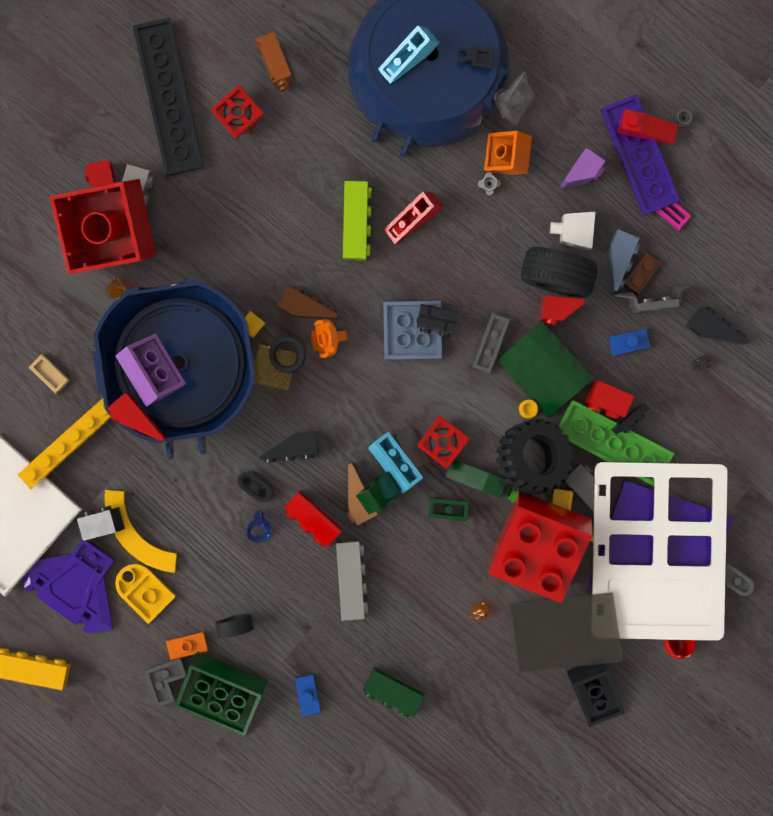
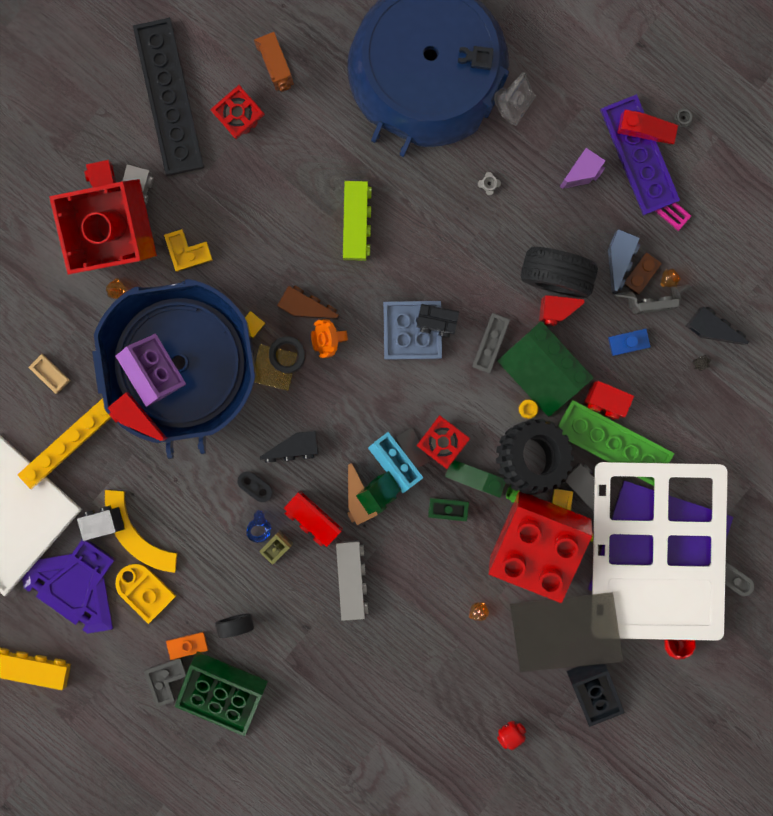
blue tile [295,674,321,716] -> none
dark green brick [363,667,425,718] -> none
medium azure slope [378,25,440,84] -> none
red slope [384,192,444,244] -> none
orange slope [484,131,532,175] -> none
white torso [550,212,595,251] -> none
black plate [611,403,649,435] -> none
none -> yellow plate [164,229,213,272]
none -> olive slope [259,530,293,565]
none -> red head [497,721,526,750]
none -> clear orange plate [660,268,681,287]

